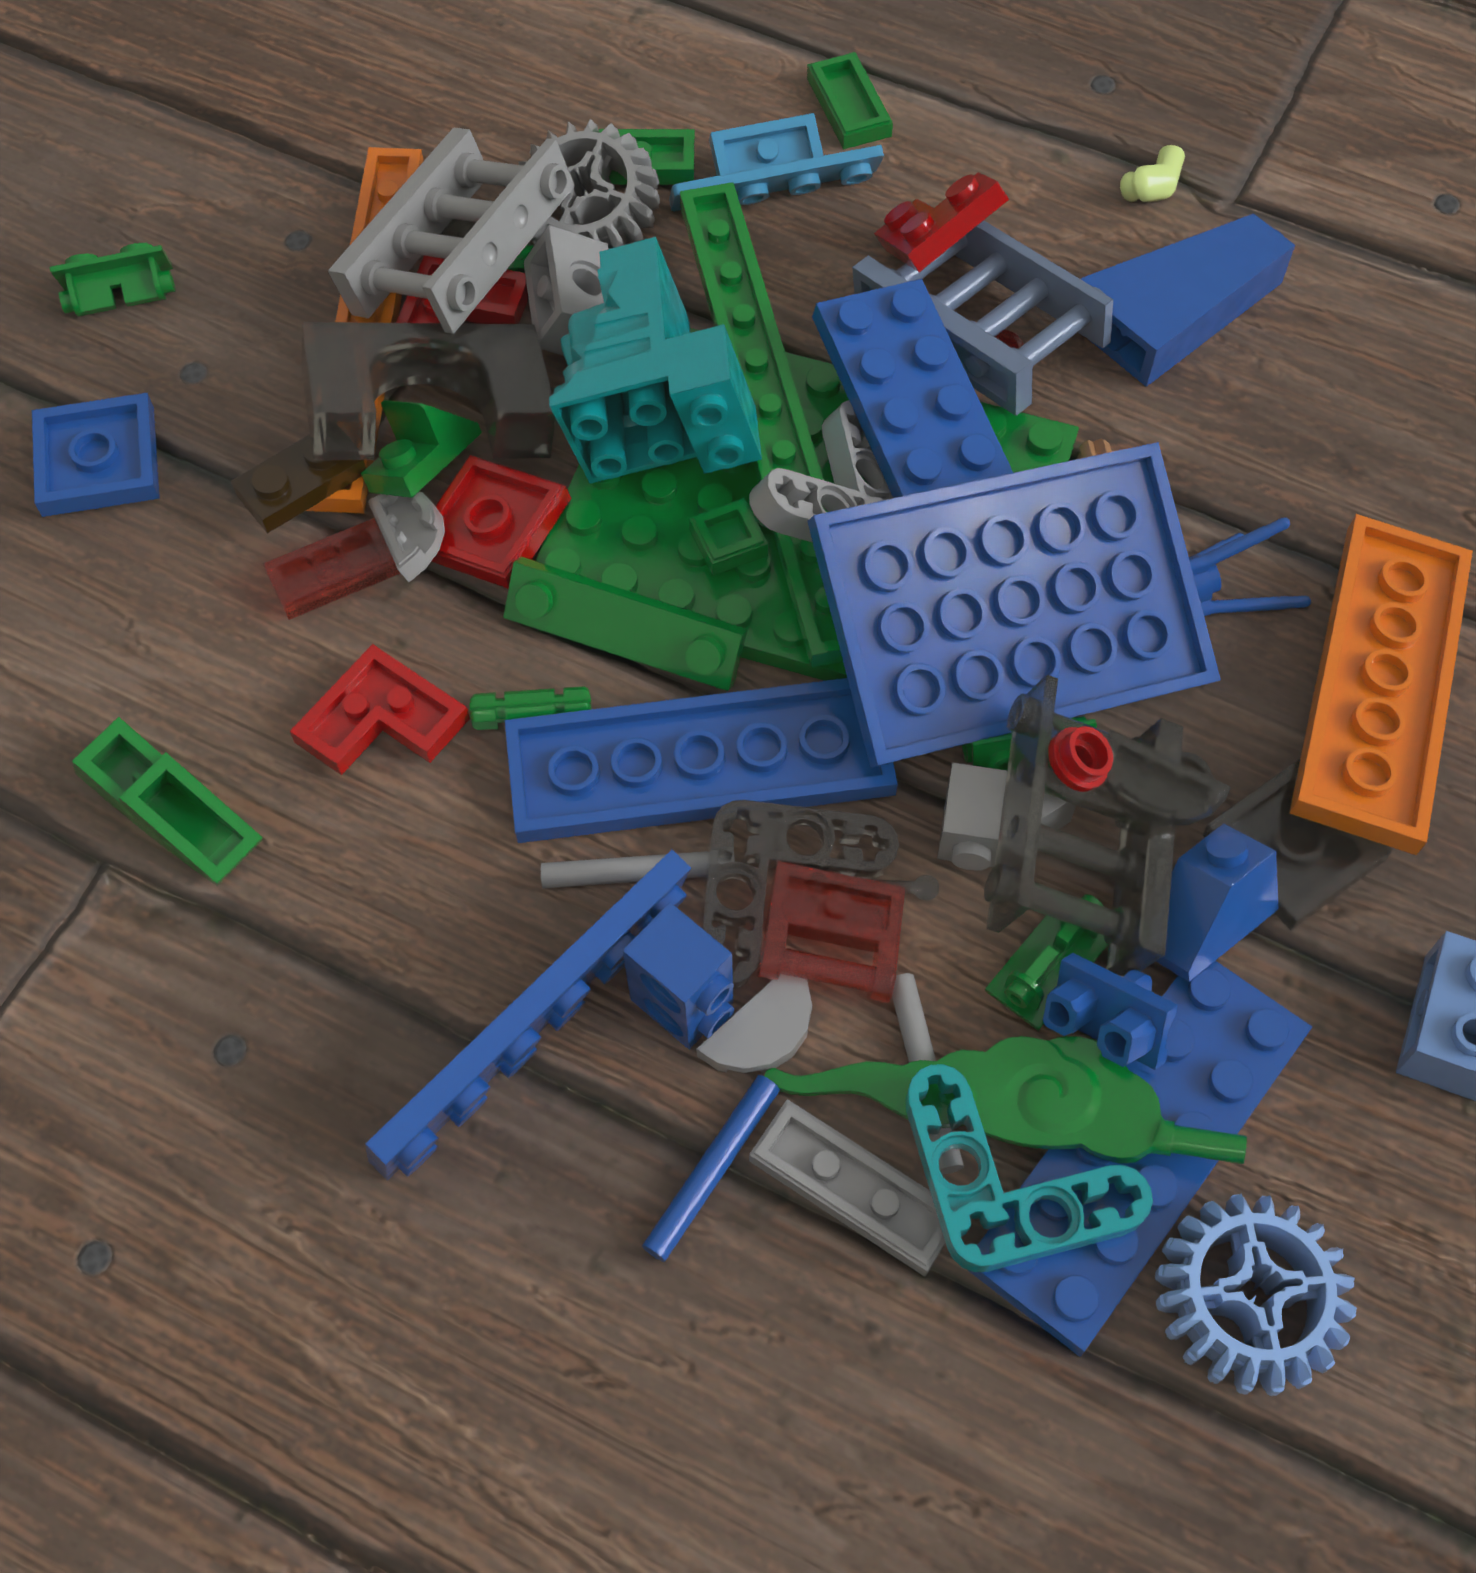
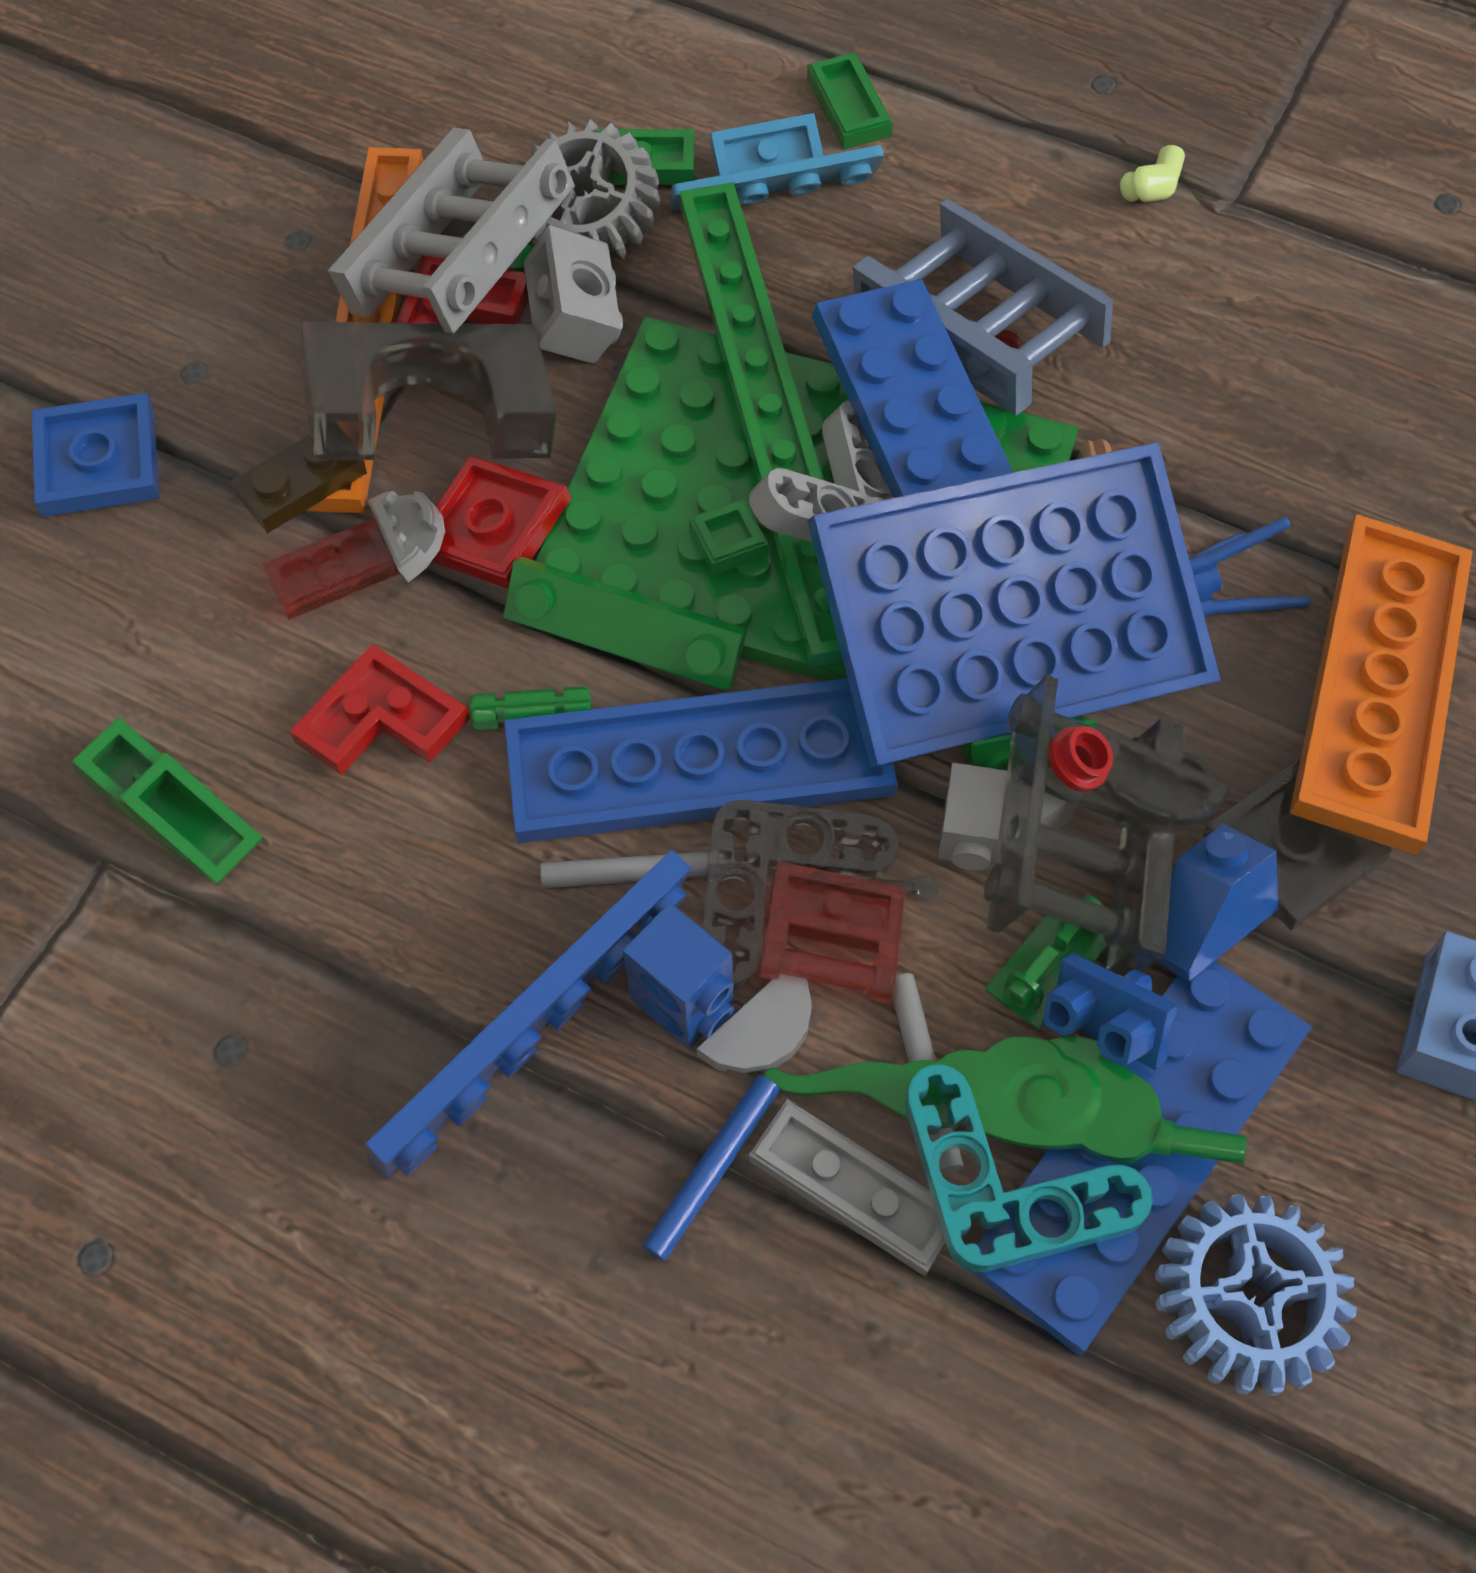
green hinge [49,243,176,317] -> none
green slope [361,400,482,498] -> none
teal brick [549,237,762,483] -> none
red plate [874,172,1009,272] -> none
blue slope [1081,213,1295,387] -> none

